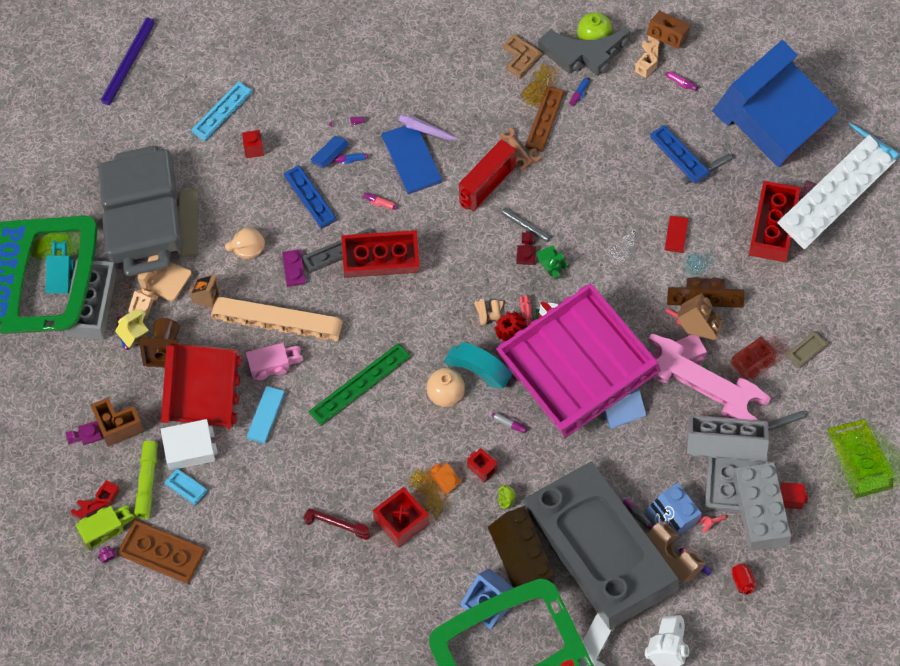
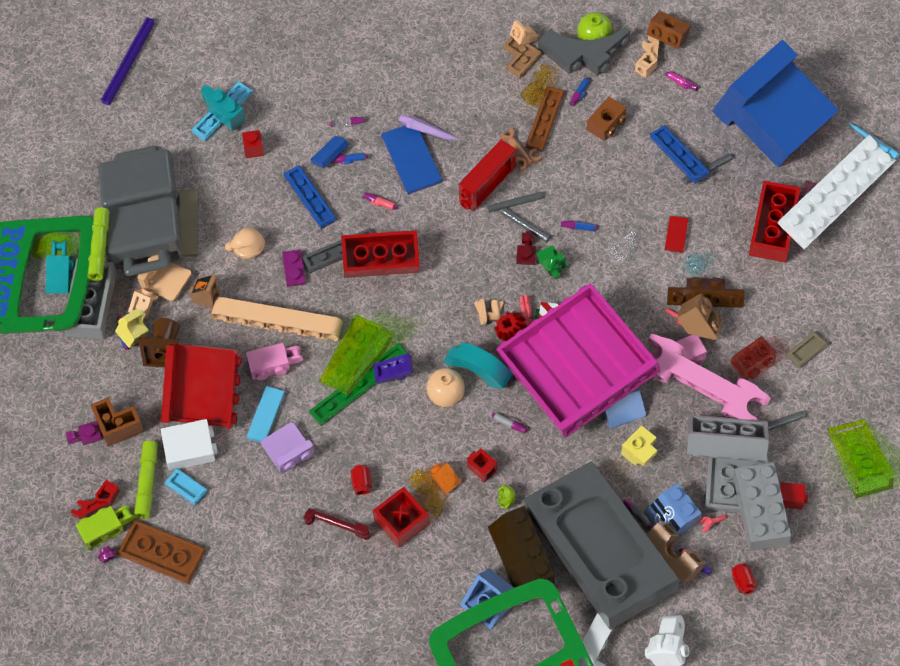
none -> lime piece [88,207,110,281]
none -> teal brick [201,85,246,131]
none -> lavender bracket [261,423,314,474]
none -> clear neon green slope [319,314,395,395]
none -> red brick [350,464,372,495]
none -> dark purple tile [374,353,413,384]
none -> dark grey bar [487,192,543,213]
none -> light nougat bracket [510,20,539,45]
none -> piece [561,221,598,231]
none -> dark orange brick [586,97,627,141]
none -> light yellow brick [621,425,657,466]

